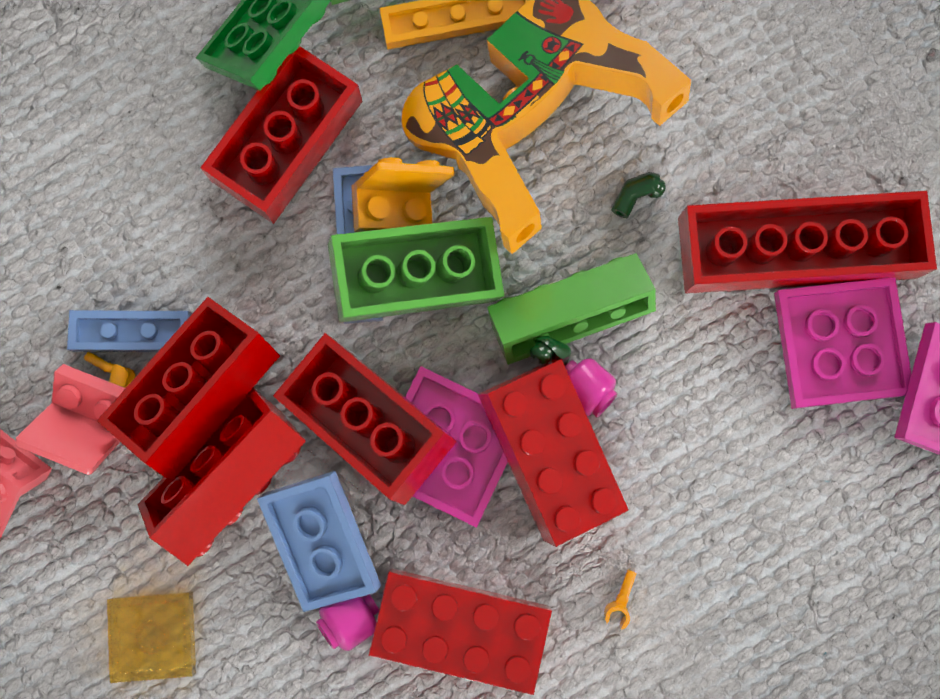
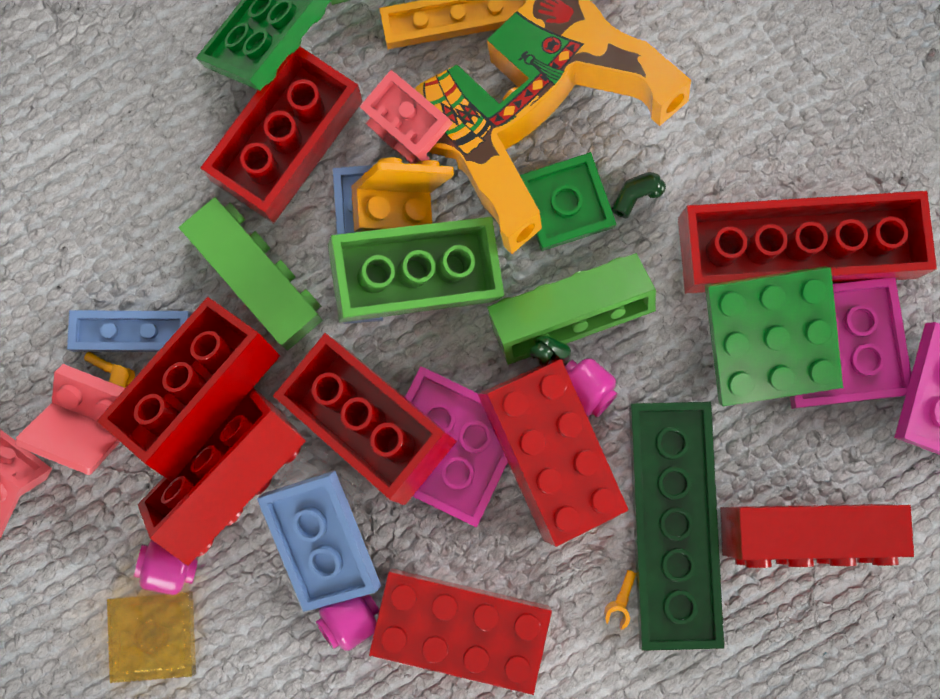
none -> dark pink head [133,540,198,595]
none -> bright green brick [178,197,323,351]
none -> coral bracket [360,70,453,164]
none -> green plate [520,152,616,252]
none -> dark green plate [629,402,724,651]
none -> green plate [705,266,843,407]
none -> red brick [720,504,914,568]

